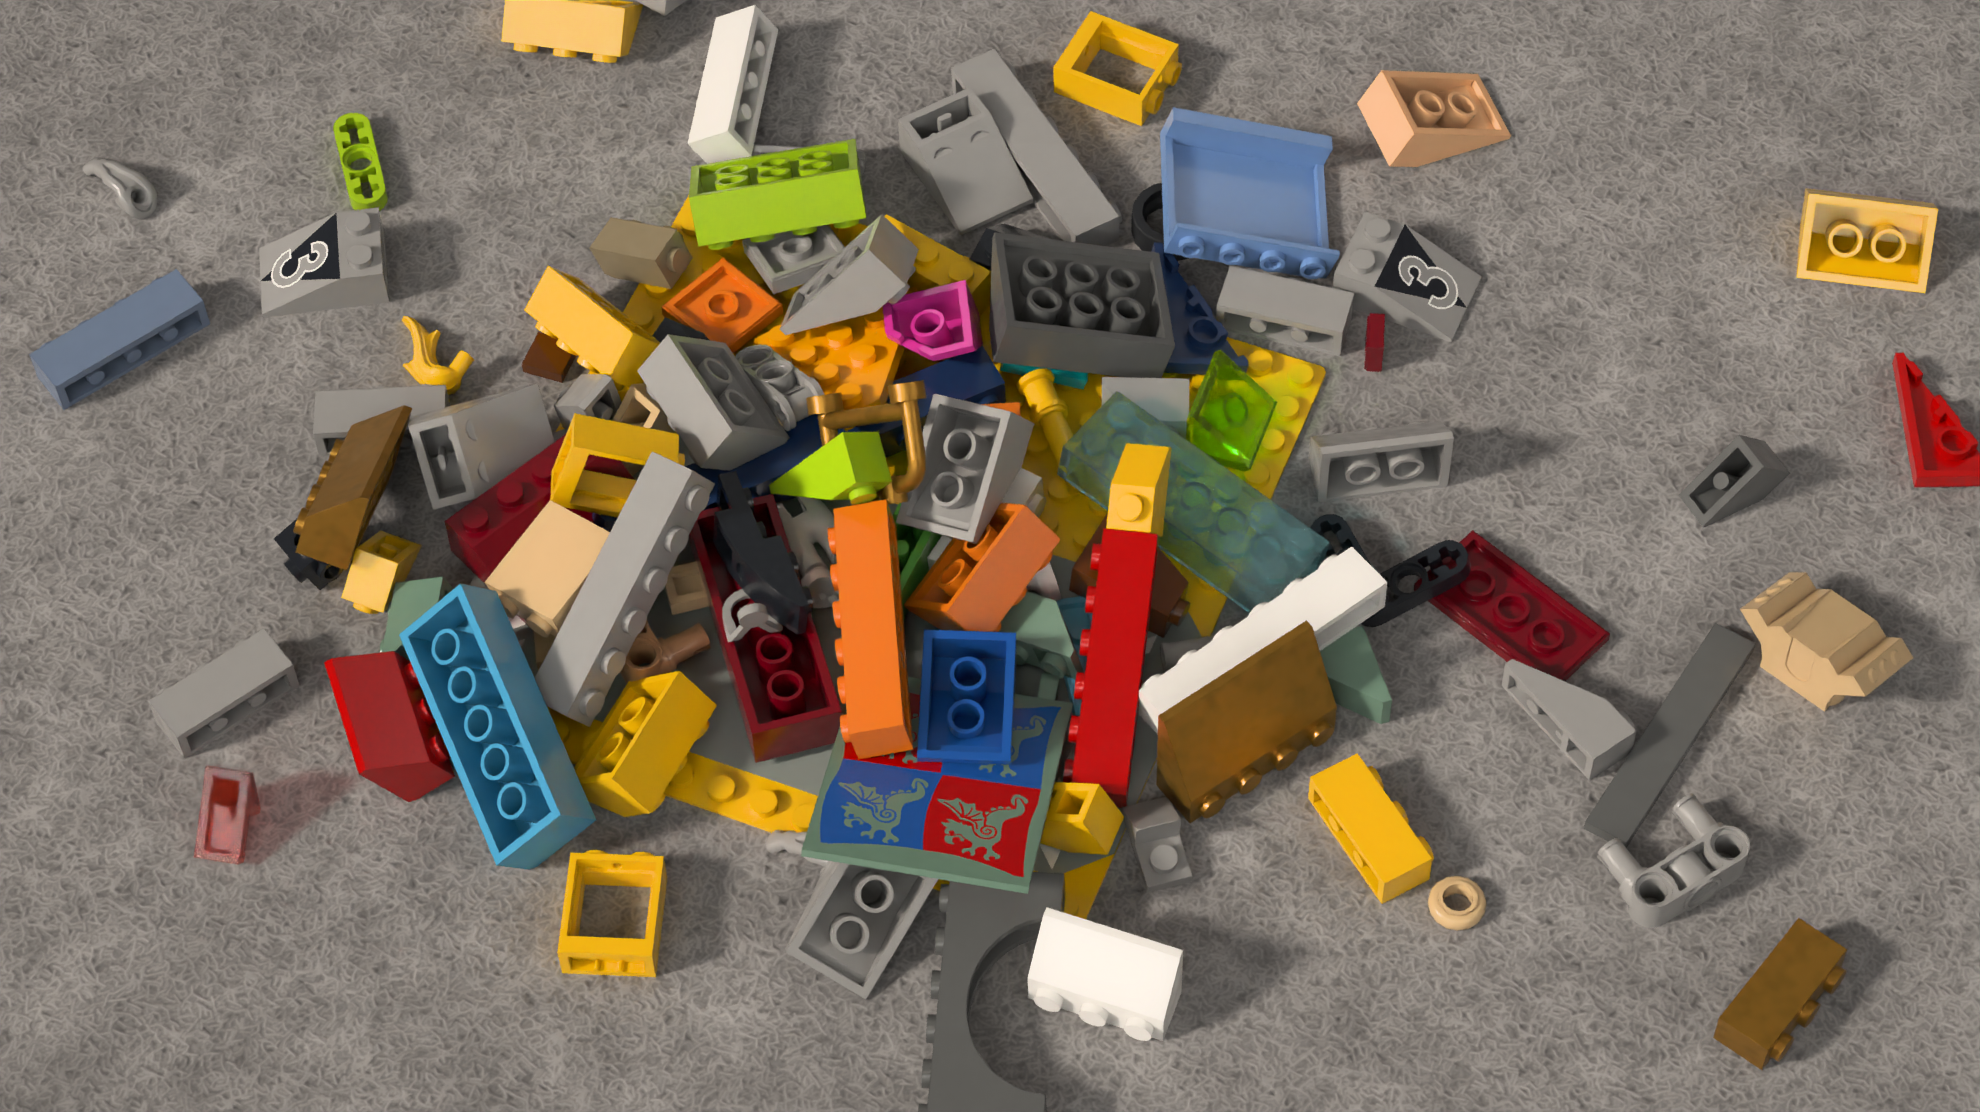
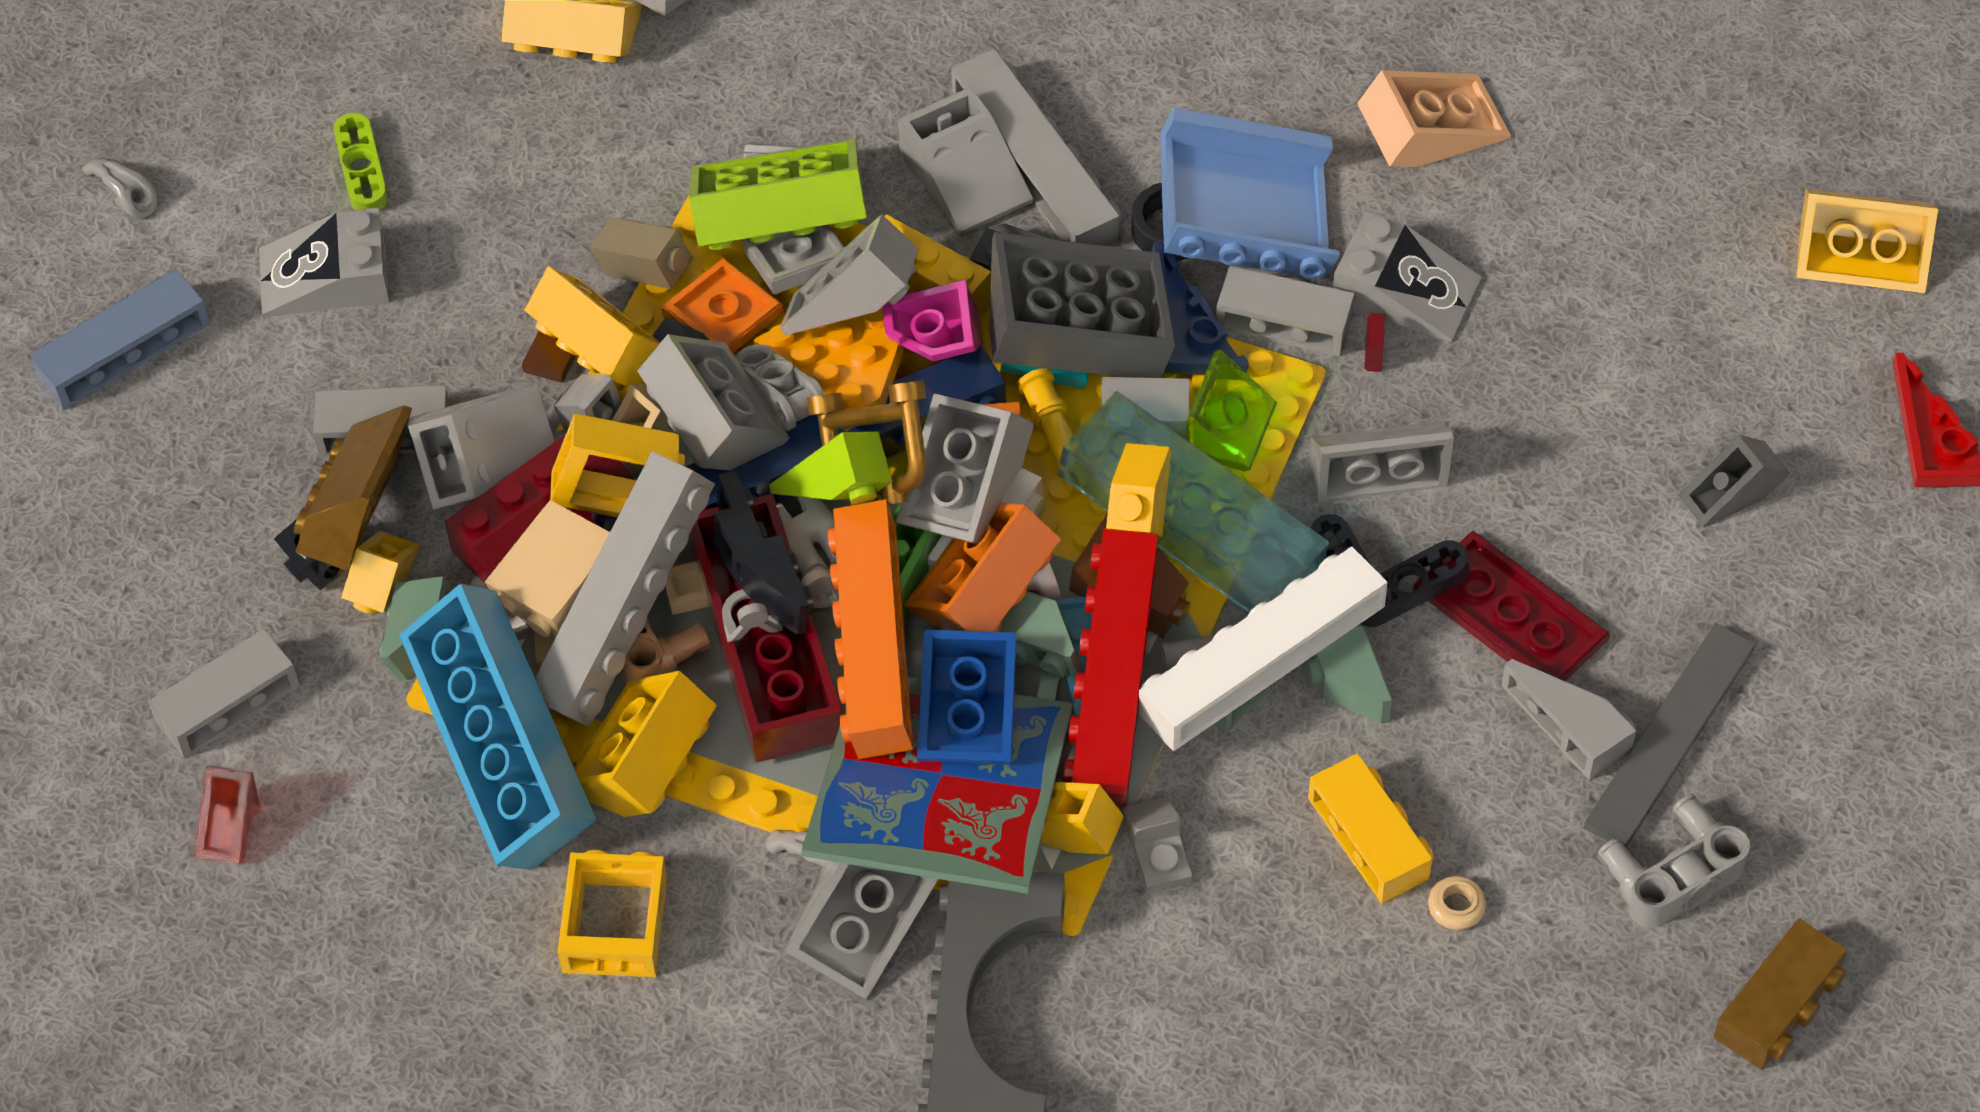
red slope [324,651,455,802] -> none
yellow piece [402,316,474,395] -> none
white brick [688,5,778,164] -> none
white slope [1028,907,1183,1041] -> none
yellow window [1053,11,1182,126] -> none
pearl gold slope [1156,620,1337,823] -> none
tan slope [1740,572,1913,712] -> none

